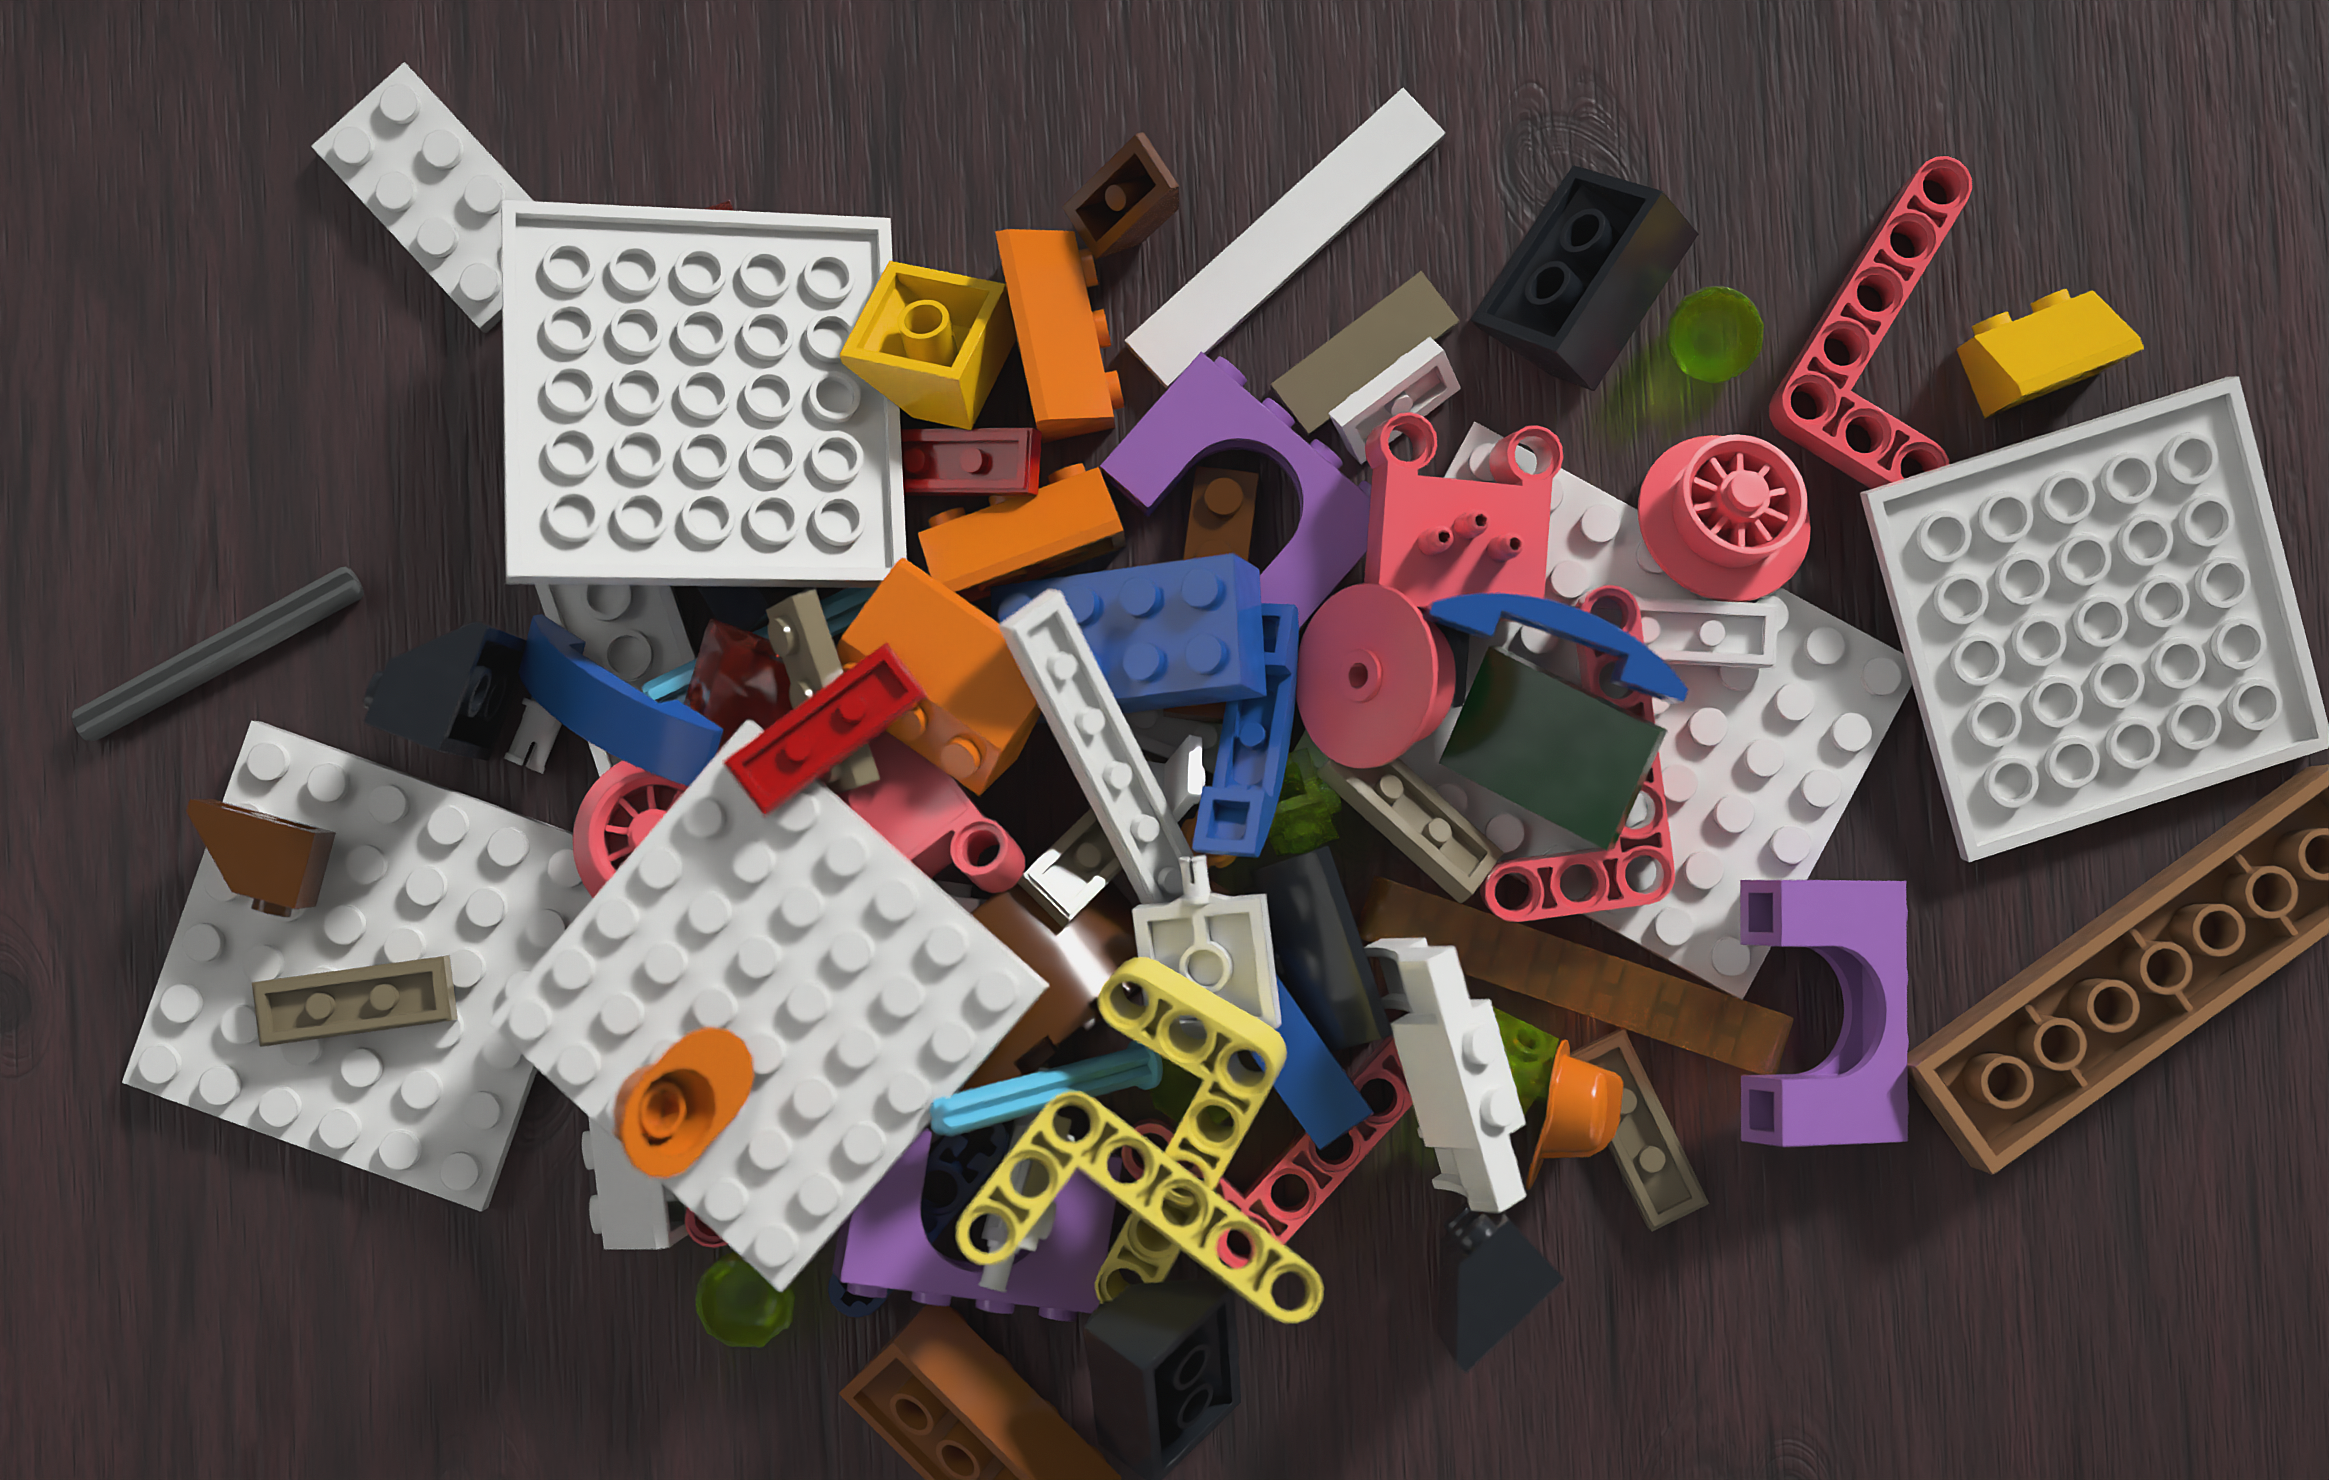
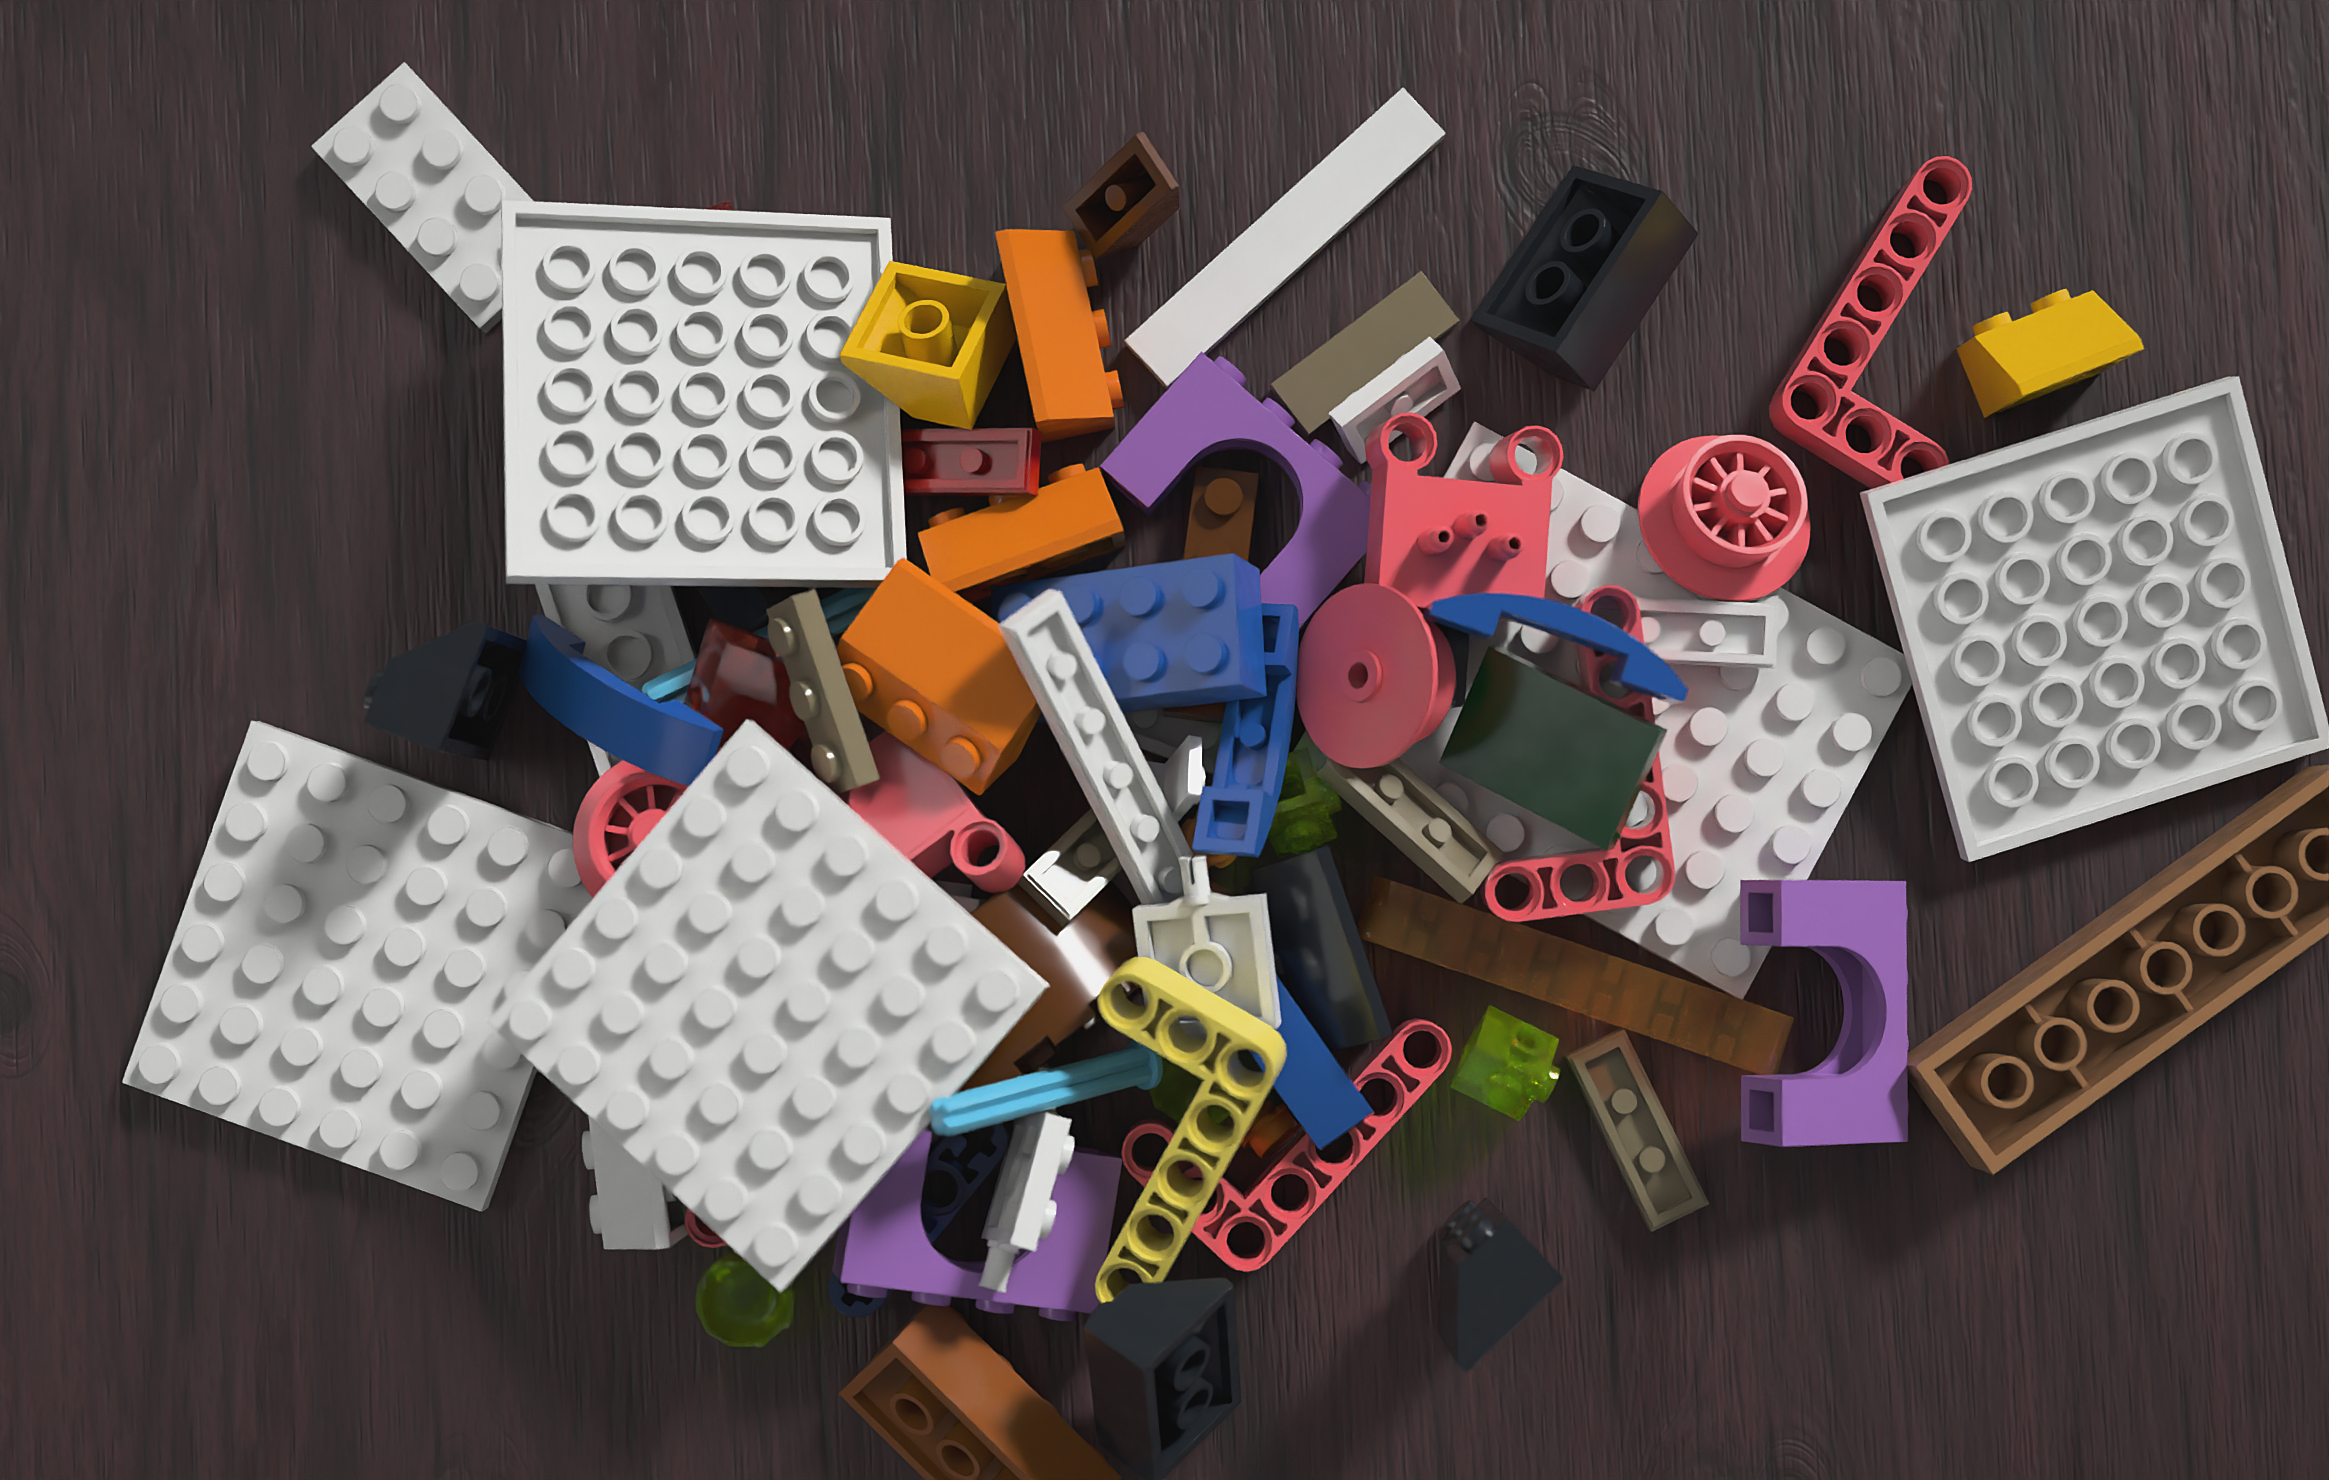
dark grey axle [71,567,364,741] -> none
reddish brown slope [186,799,336,917] -> none
dark tan tile [252,955,458,1047] -> none
white pin [504,697,562,774] -> none
orange piece [612,1027,754,1178] -> none
red tile [723,642,927,819] -> none
light yellow beam [957,1091,1322,1322] -> none
white bracket [1364,938,1526,1213] -> none
orange piece [1526,1039,1624,1190] -> none
clear neon green hair [1665,286,1764,383] -> none
none -> orange plate [1241,1100,1300,1159]

